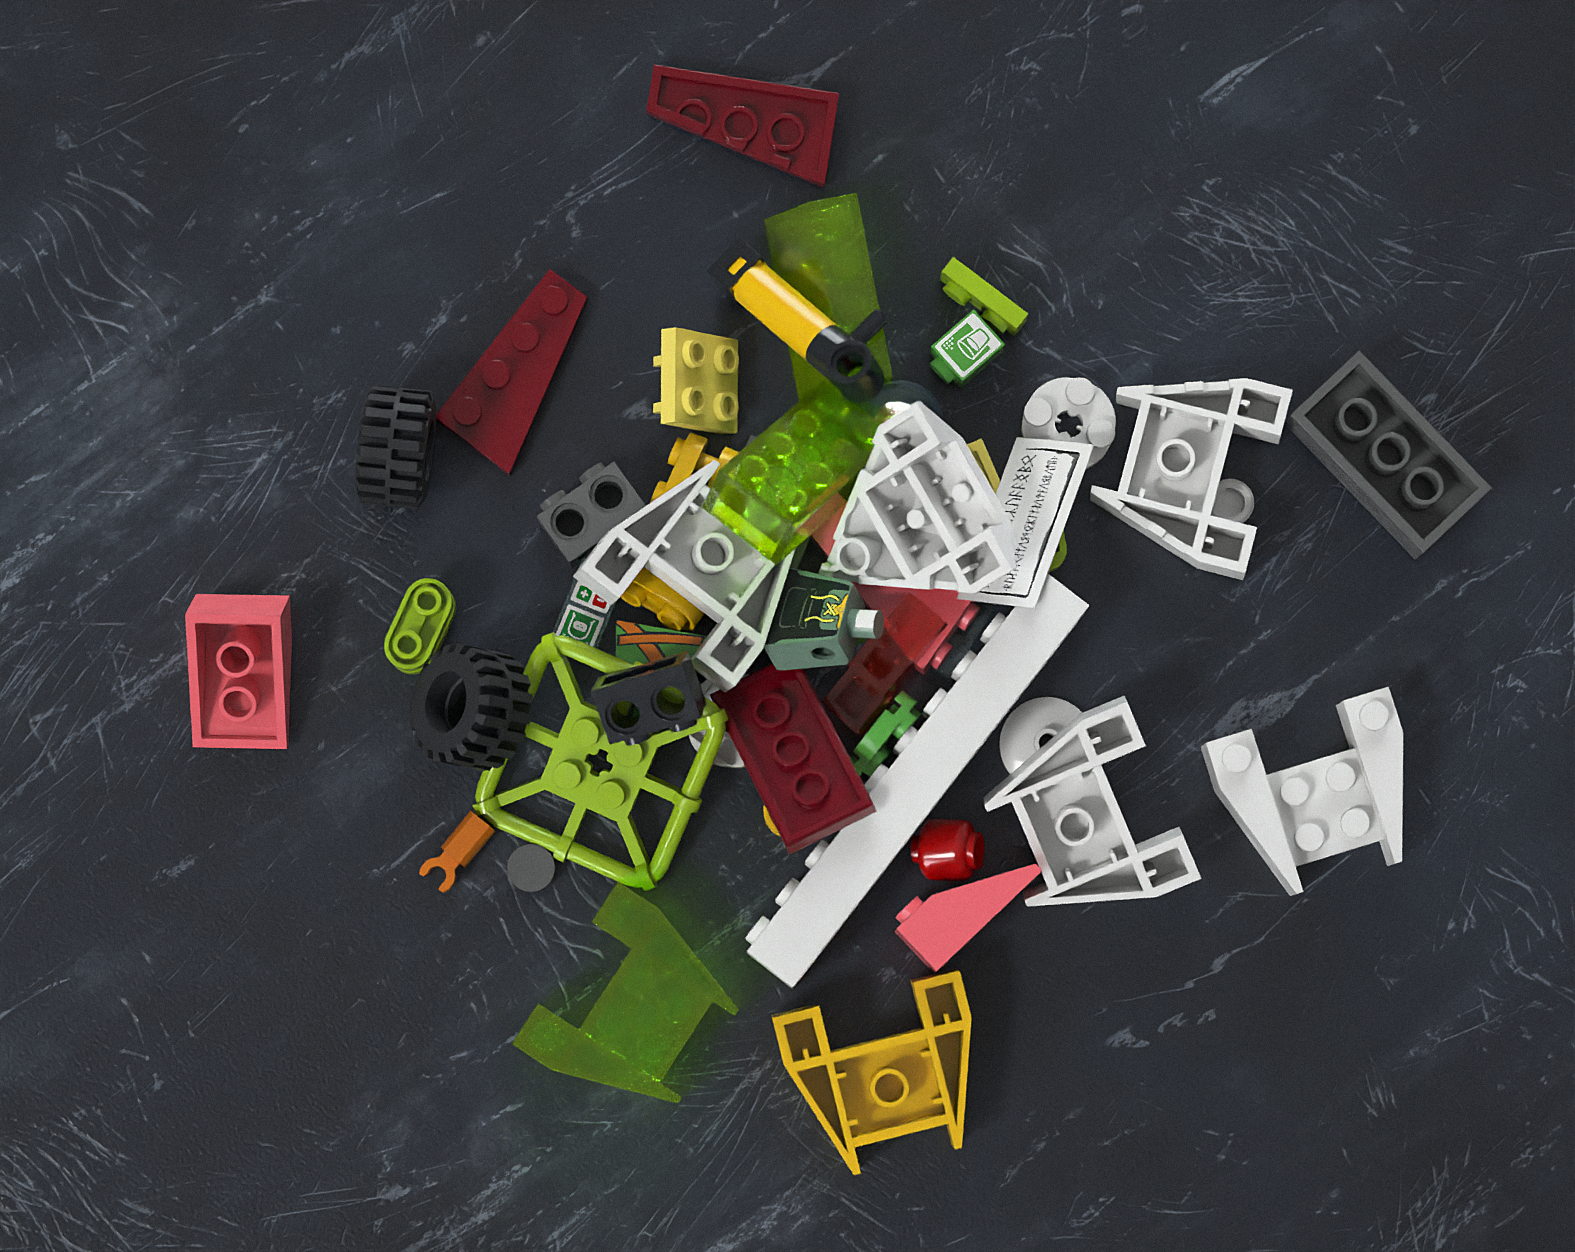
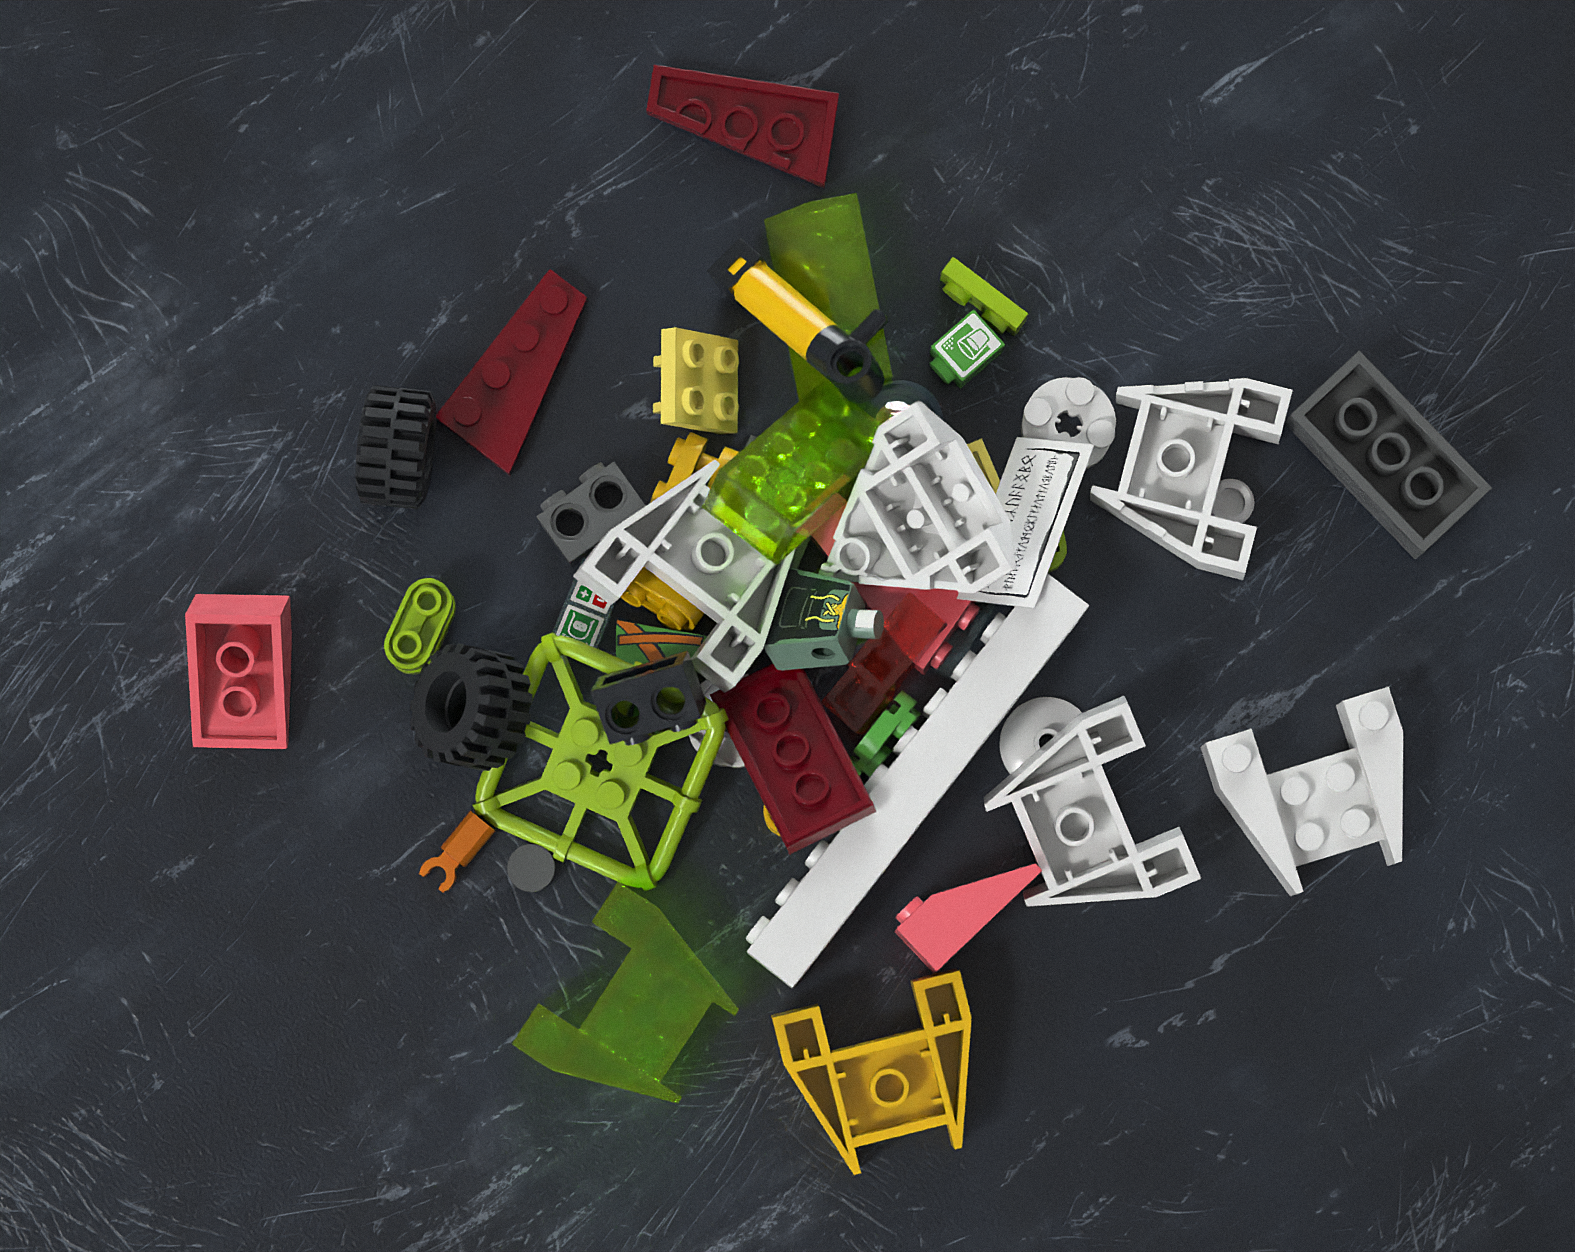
red head [911,818,985,881] -> none

